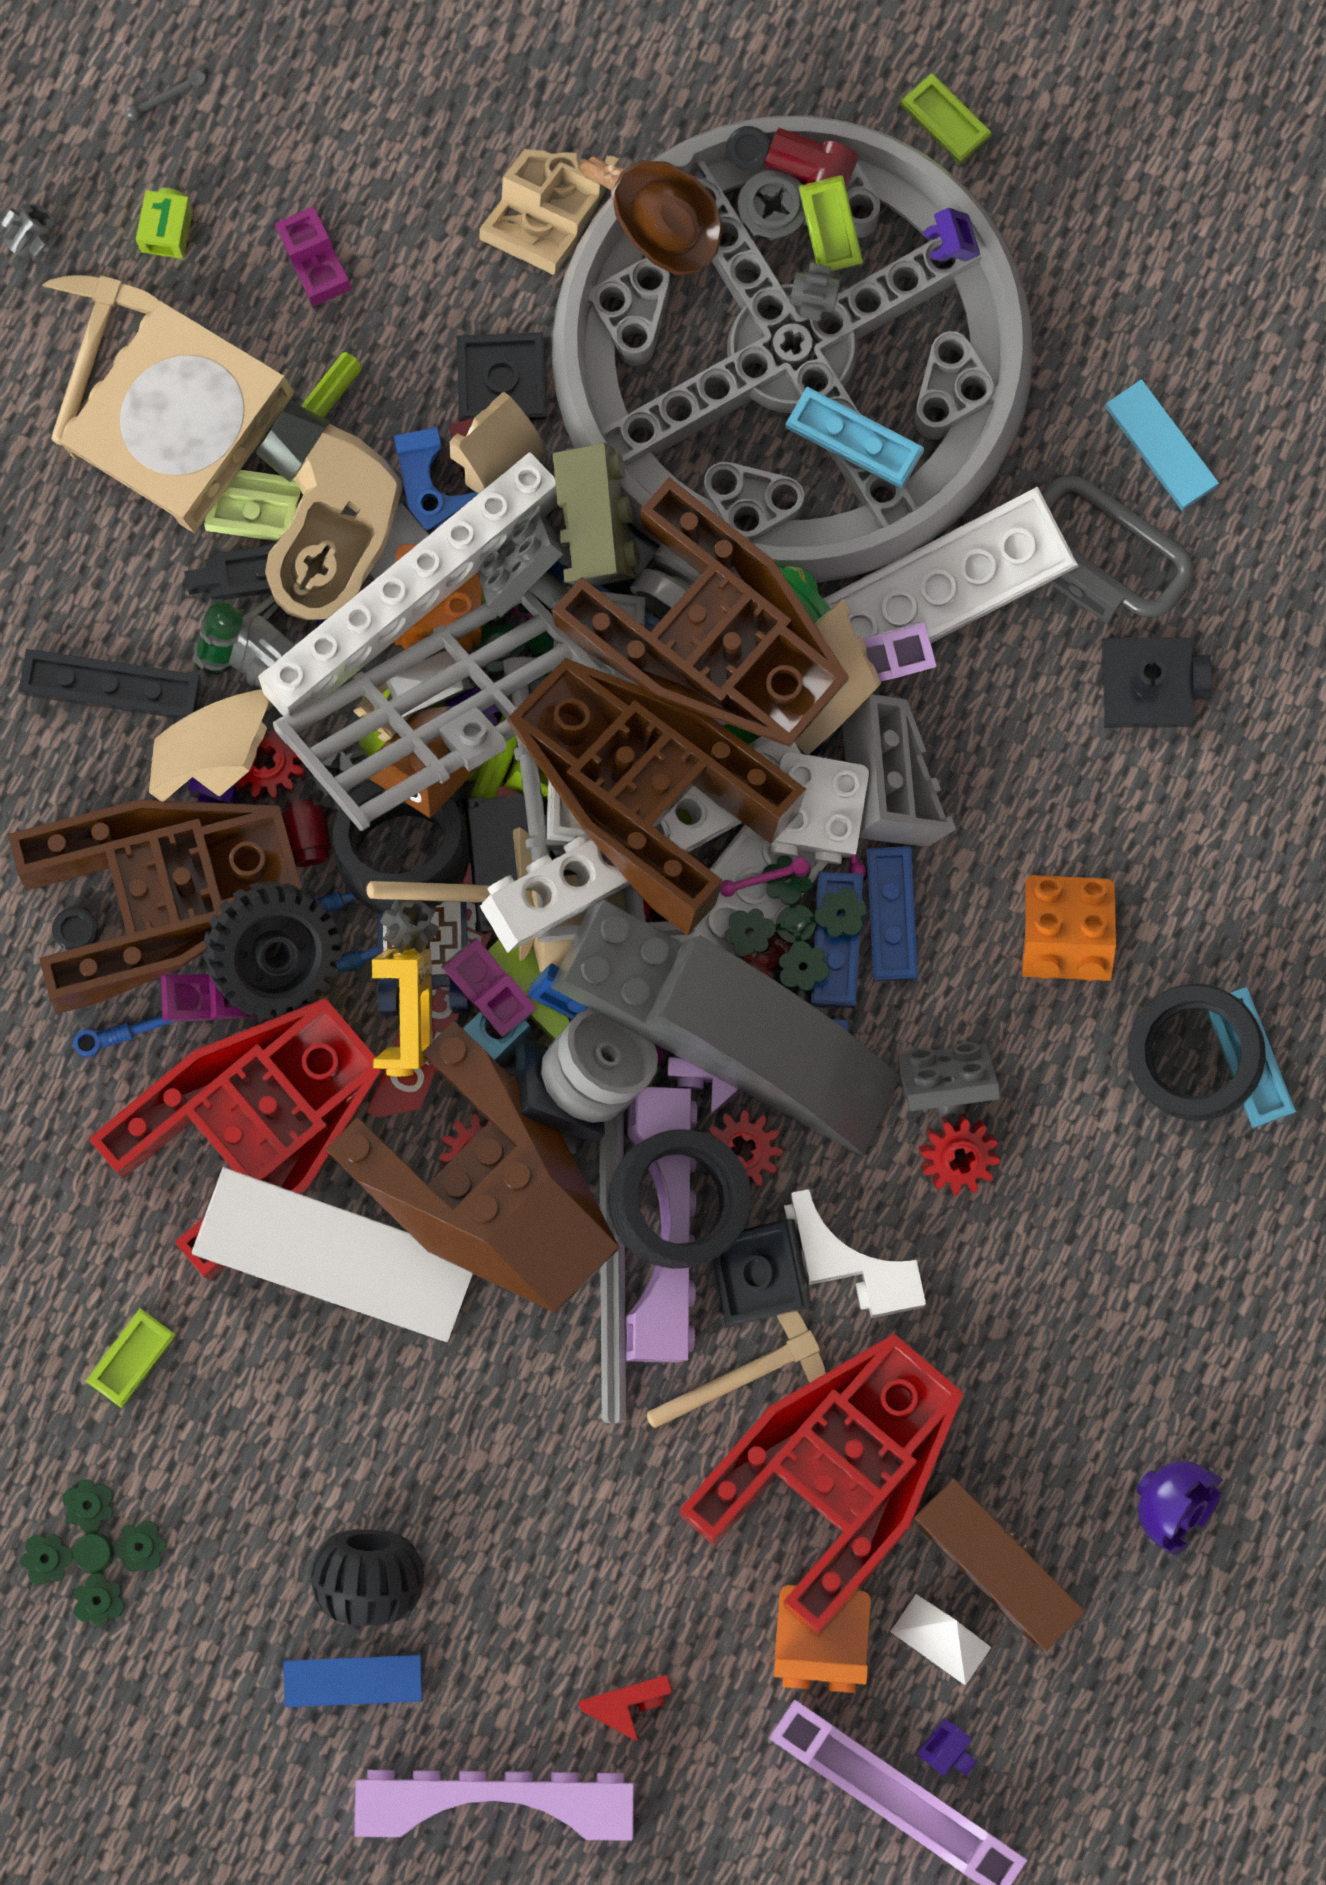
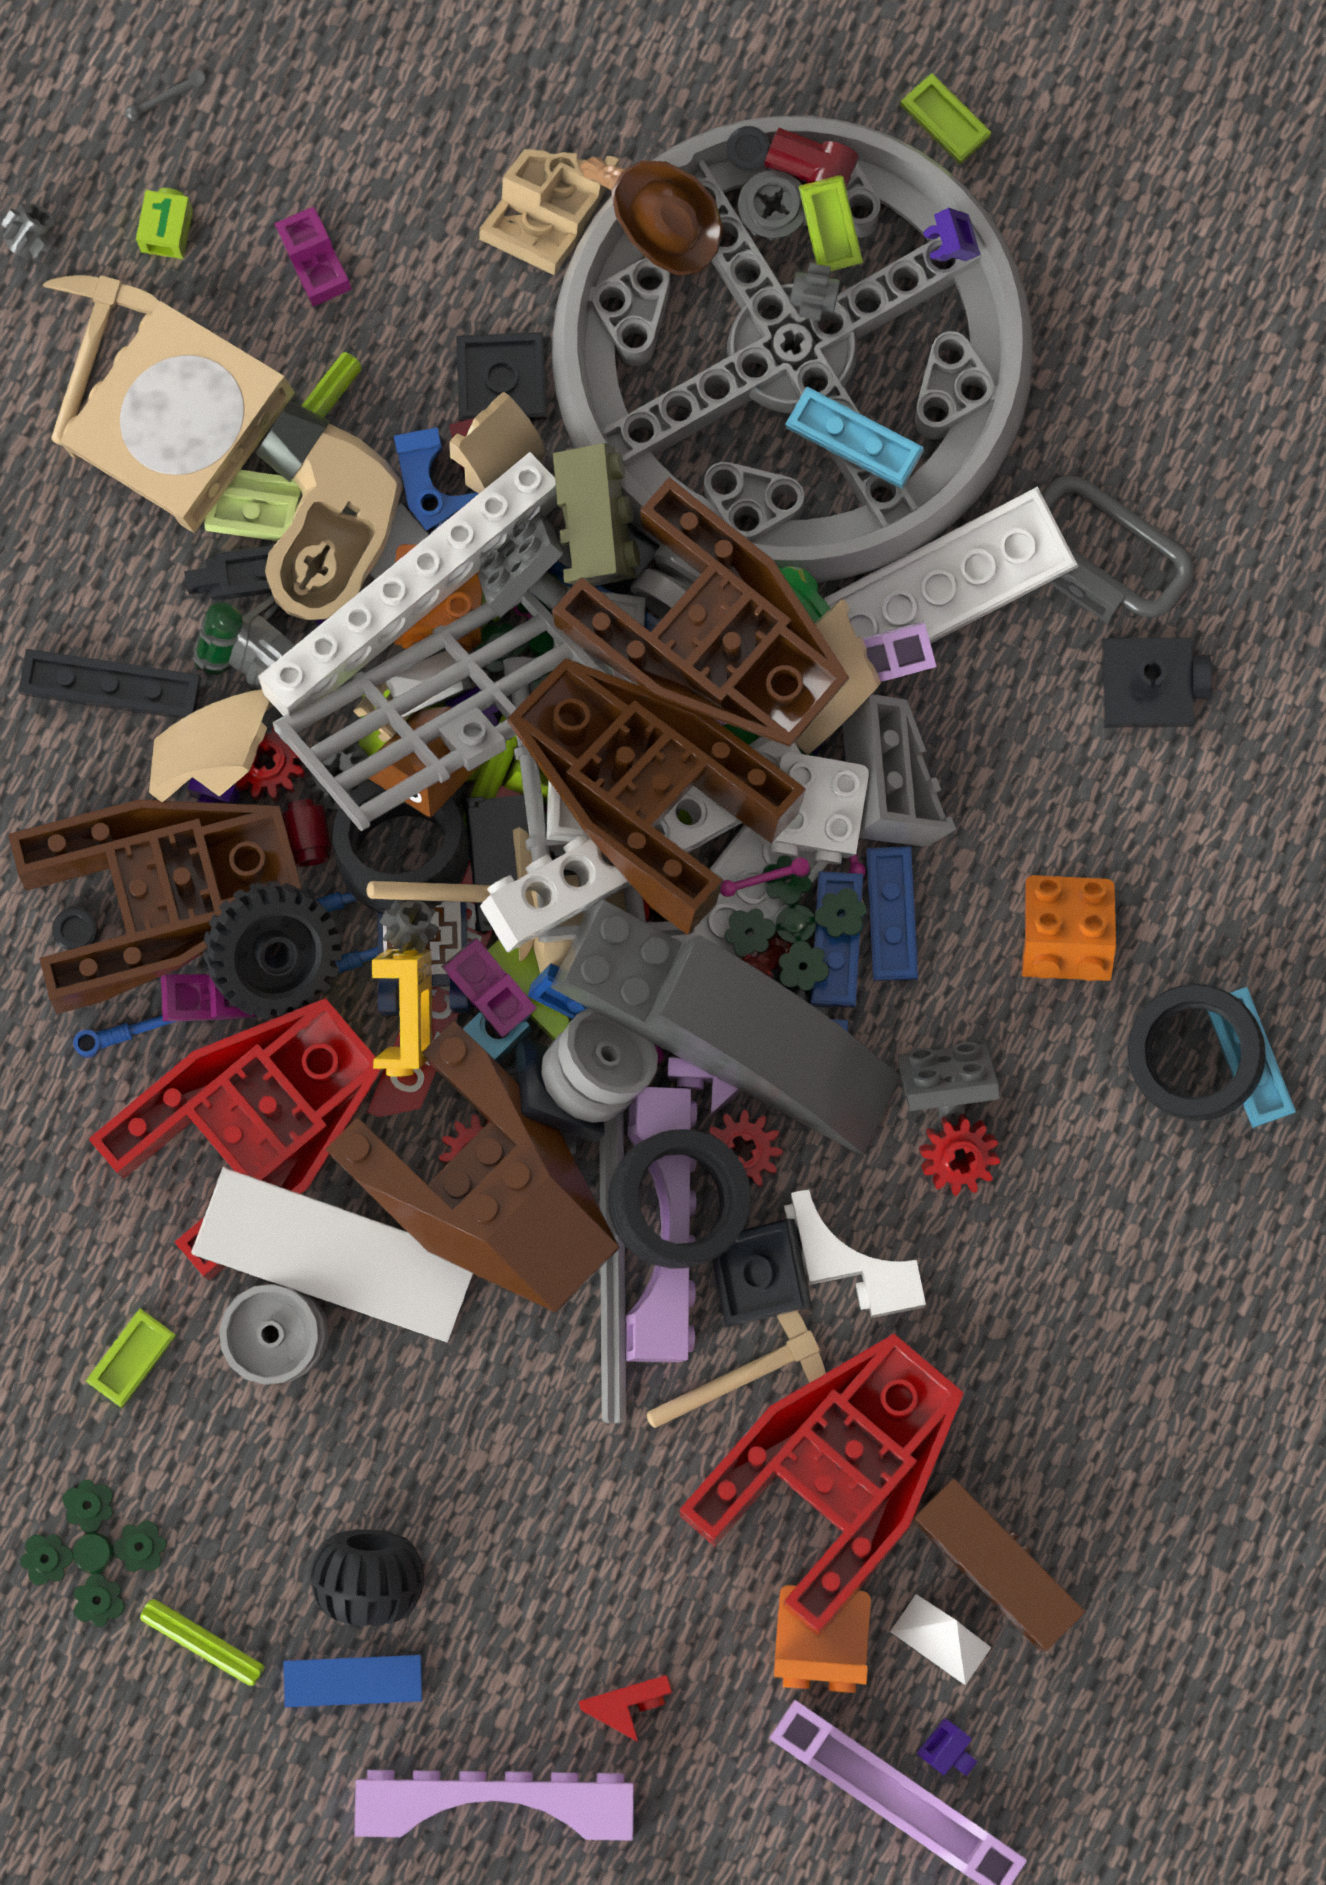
medium azure tile [1105,379,1219,511] -> none
dark purple cylinder [1137,1460,1223,1555] -> none
none -> lime axle [140,1599,264,1686]
none -> light grey wheel [219,1284,329,1385]

